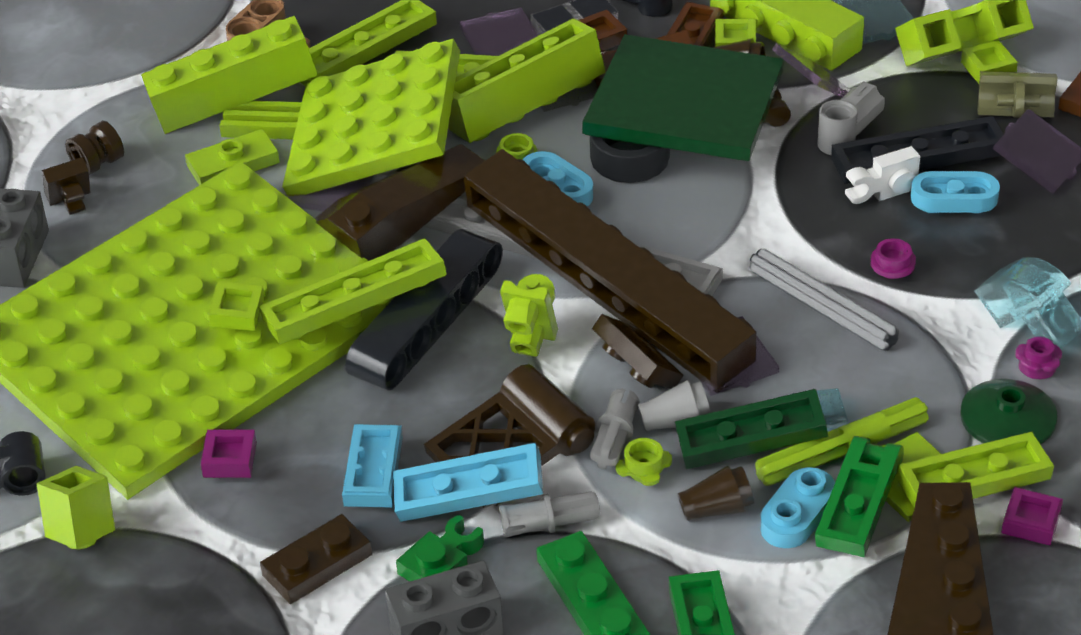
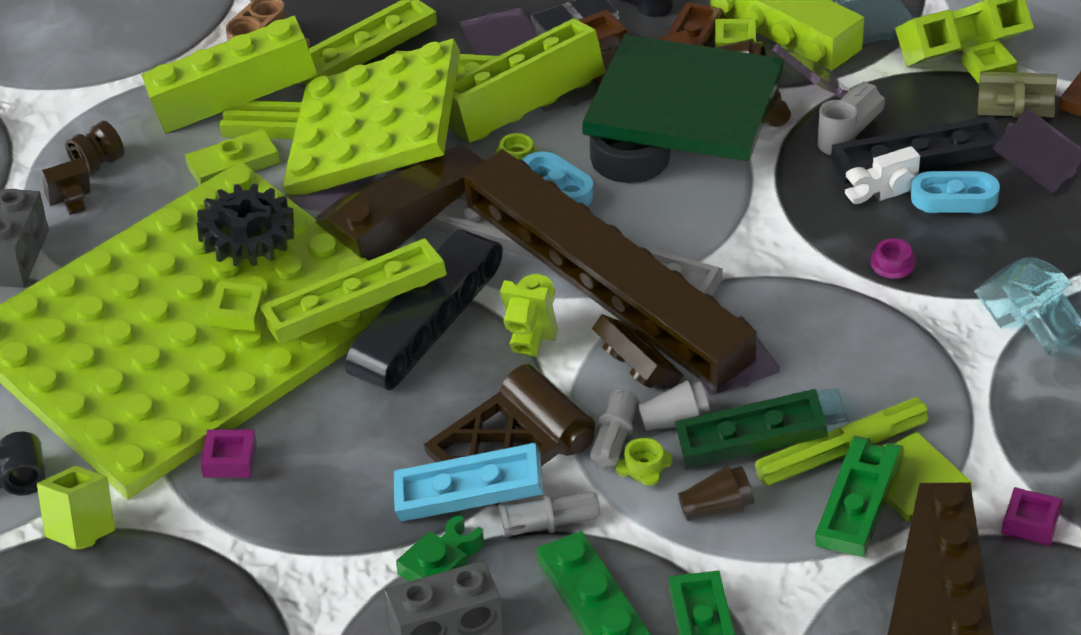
dark brown plate [260,514,372,604] -> none
medium azure plate [342,424,403,508] -> none
axle [749,249,899,351] -> none
medium azure plate [760,467,835,548] -> none
lime plate [896,432,1054,508] -> none
dark green dish [960,379,1058,444] -> none
magenta plate [1015,337,1062,380] -> none
none -> black gear [196,184,294,266]

